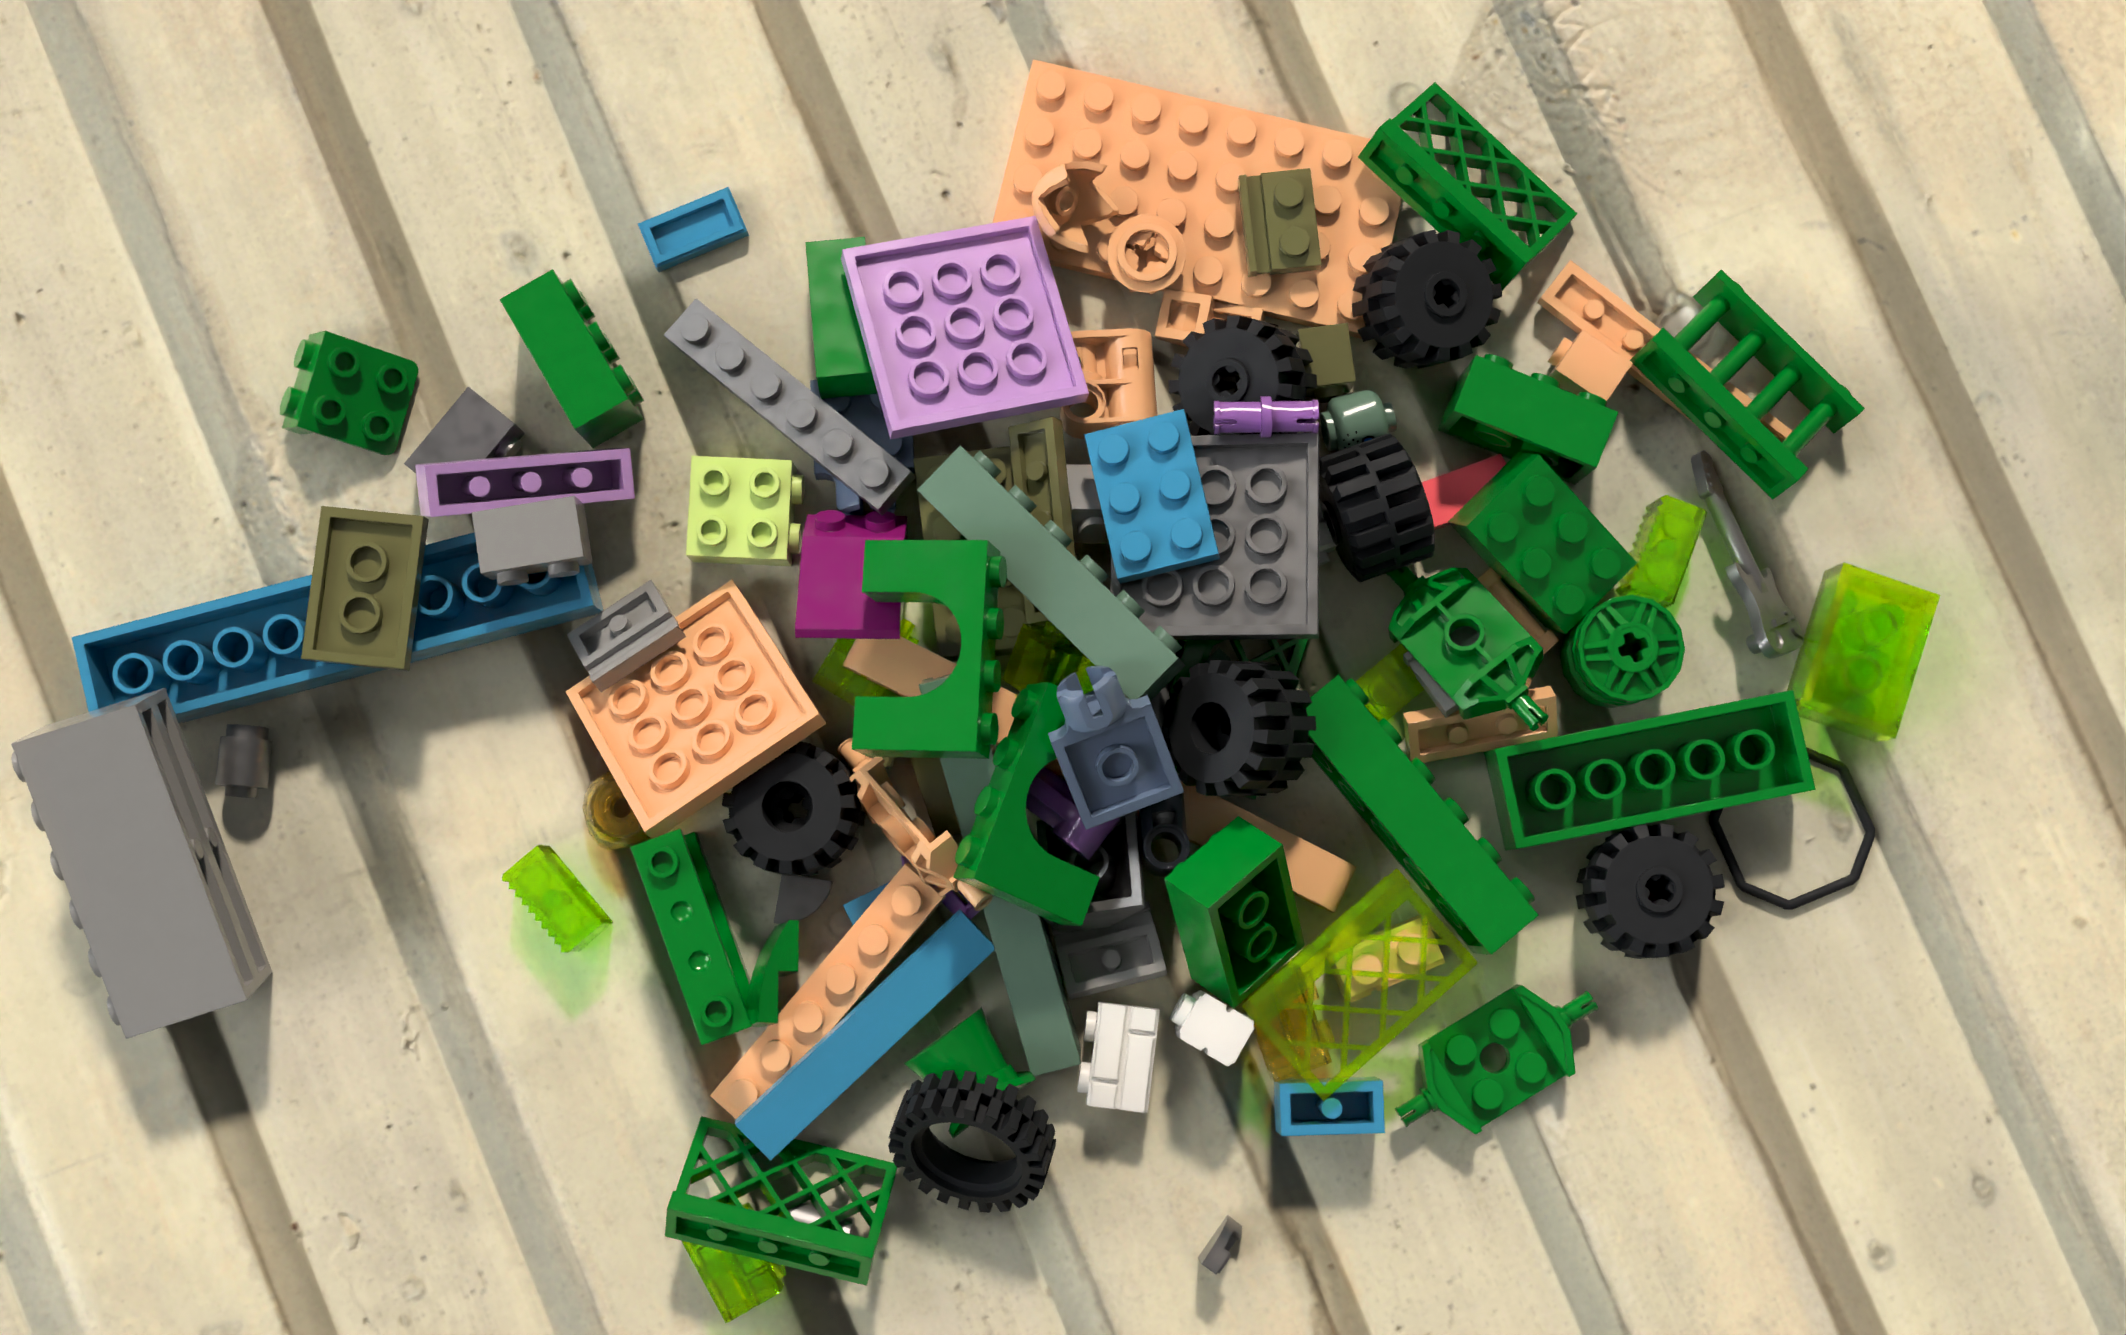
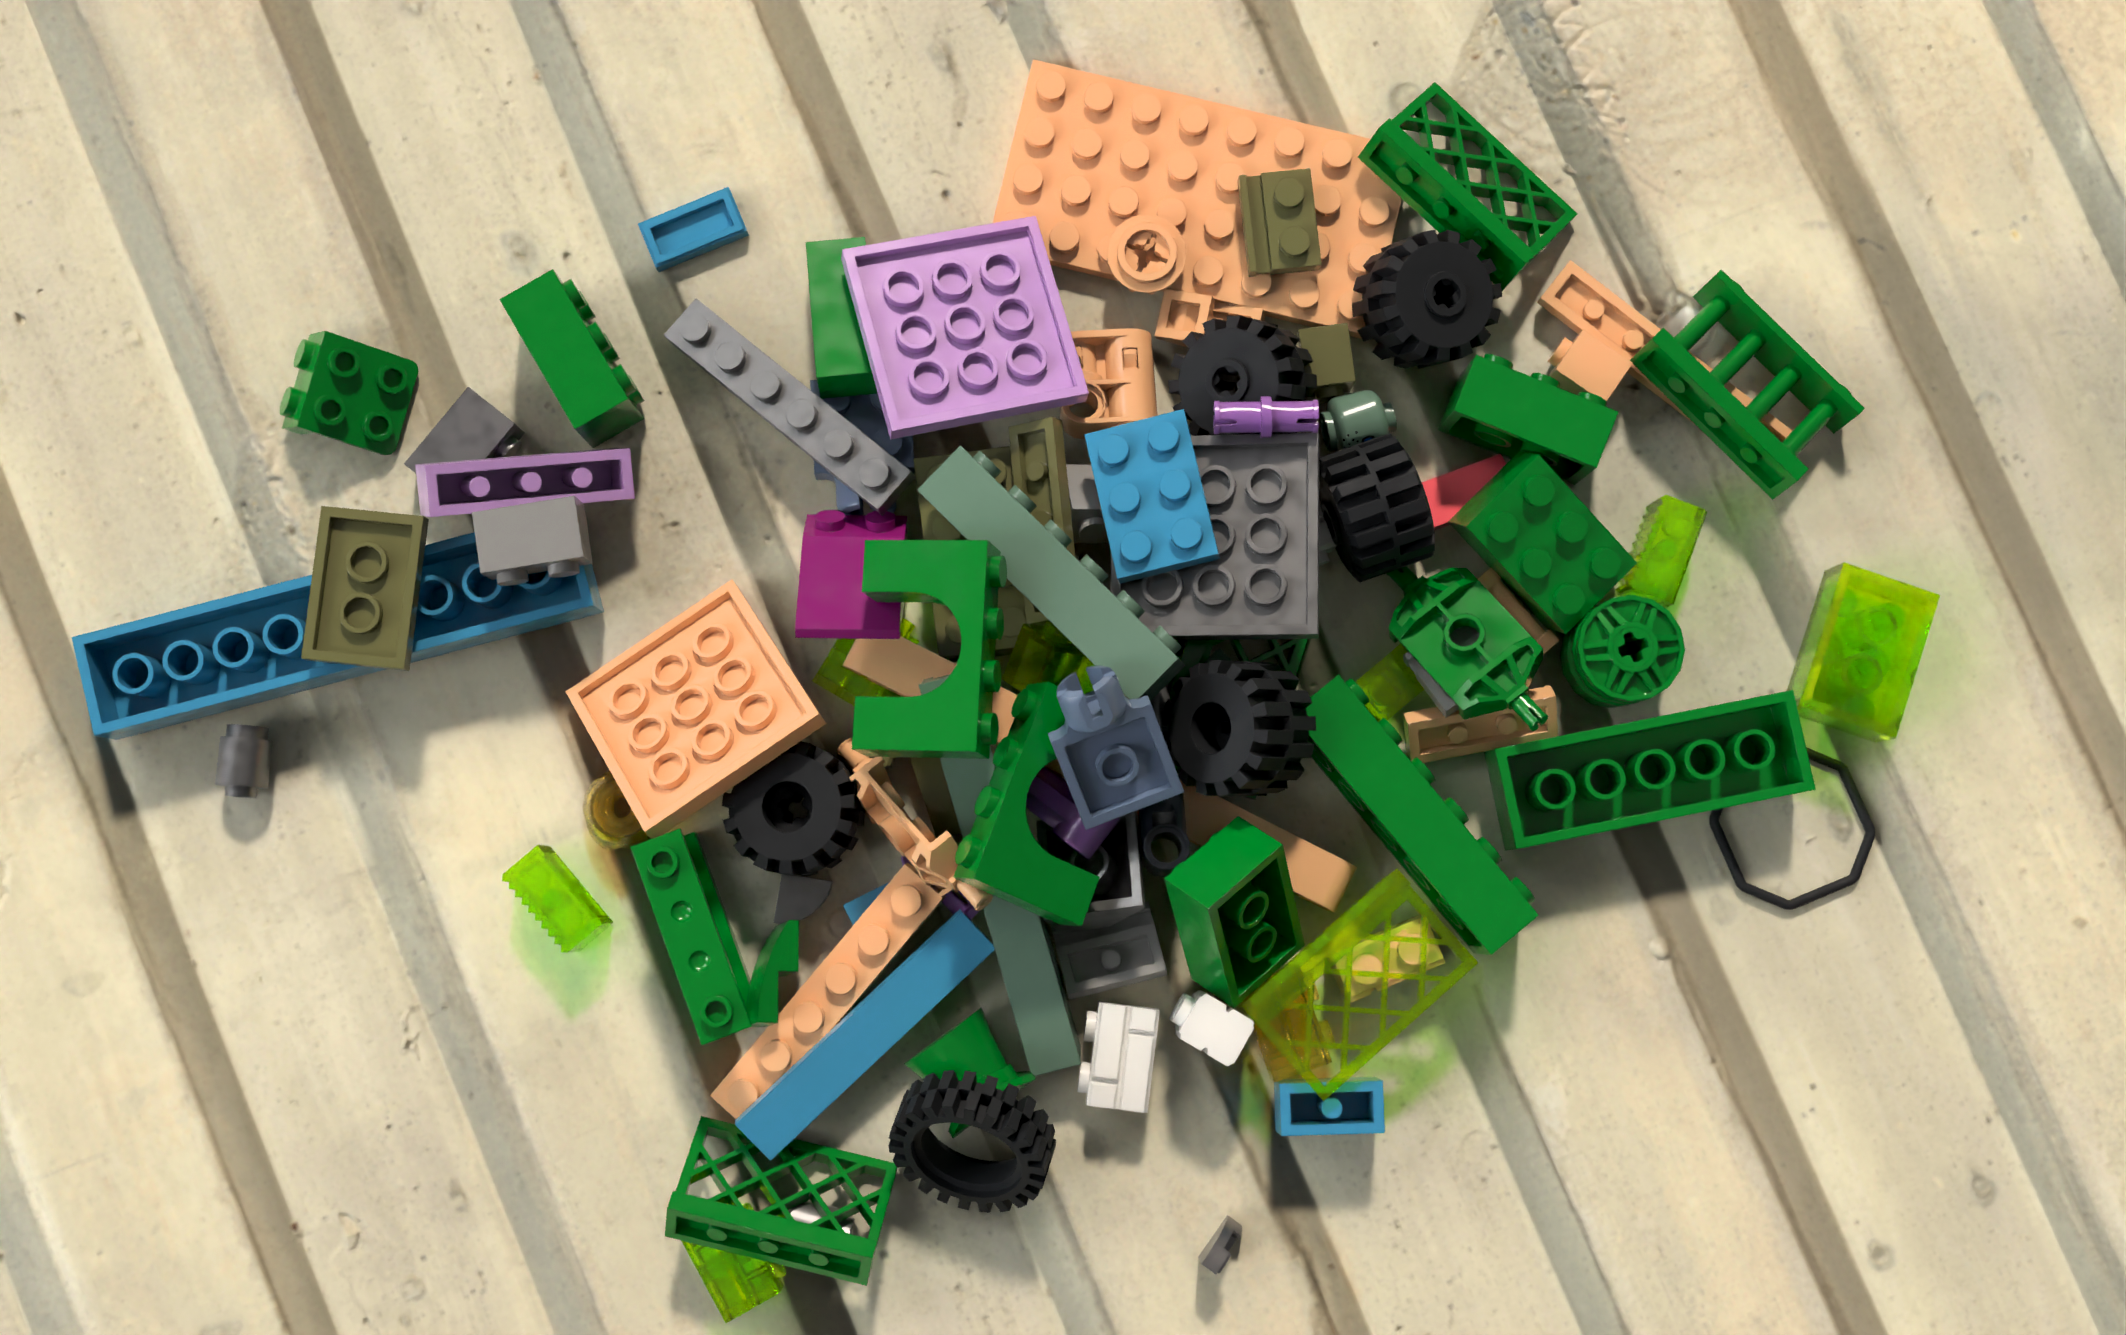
light grey brick [11,688,272,1039] -> none
light grey plate [567,580,686,692] -> none
yellowish green brick [686,456,805,567] -> none
light nougat piece [1031,161,1119,253] -> none
green plate [1395,984,1598,1134] -> none
black wheel [1576,823,1725,959] -> none
flat silver piece [1691,450,1804,658] -> none

